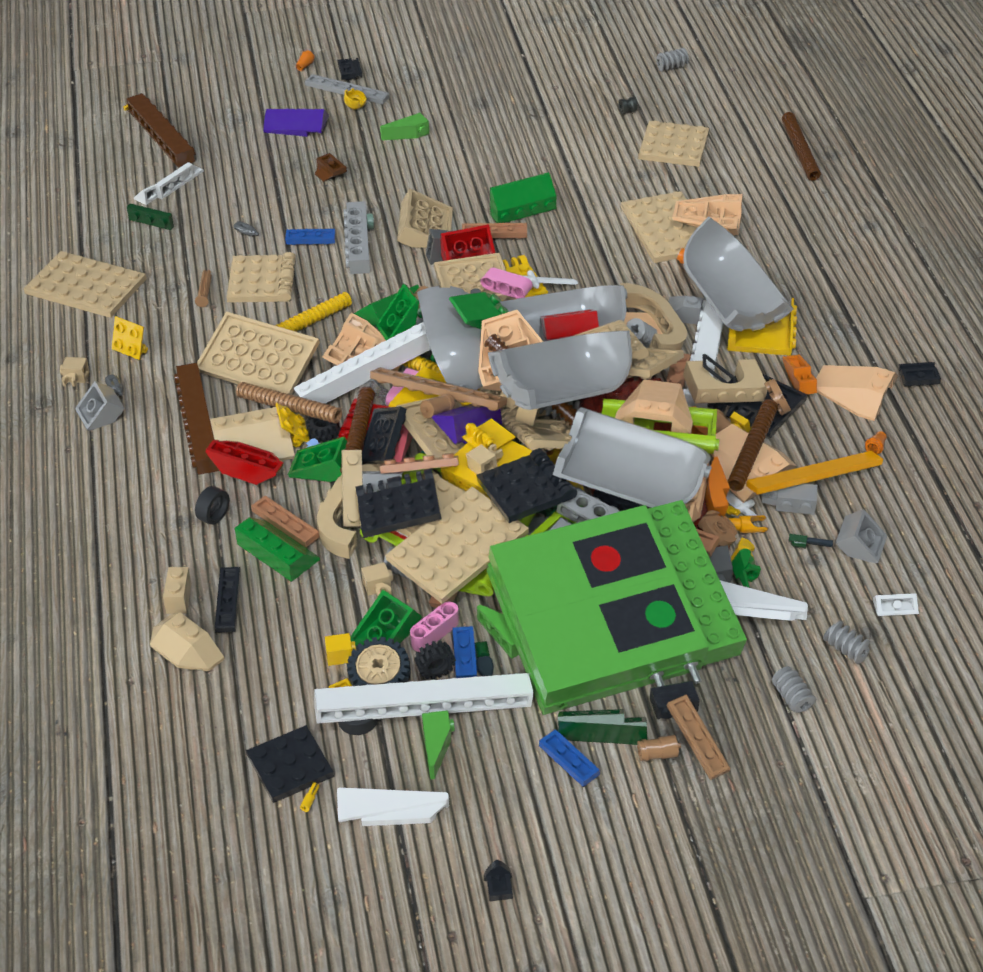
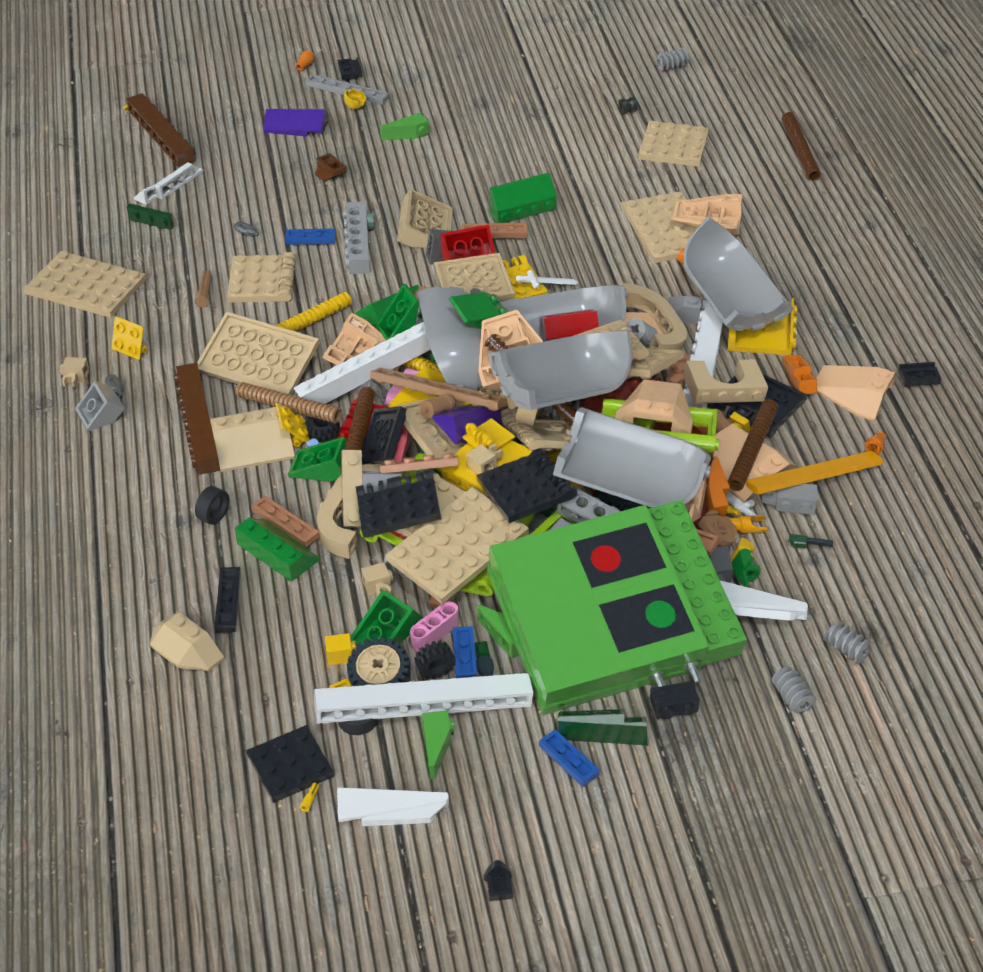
tan brick [163,567,192,614] -> none
red wedge [205,439,284,485] -> none
bright pink beam [480,268,533,299] -> none
medium nougat piece [637,735,681,762] -> none
medium nougat tile [667,694,731,780] -> none
black piece [702,354,737,384] -> none
medium nougat plate [764,379,791,416] -> none
light grey slope [836,509,887,564] -> none
white slope [873,594,919,616] -> none

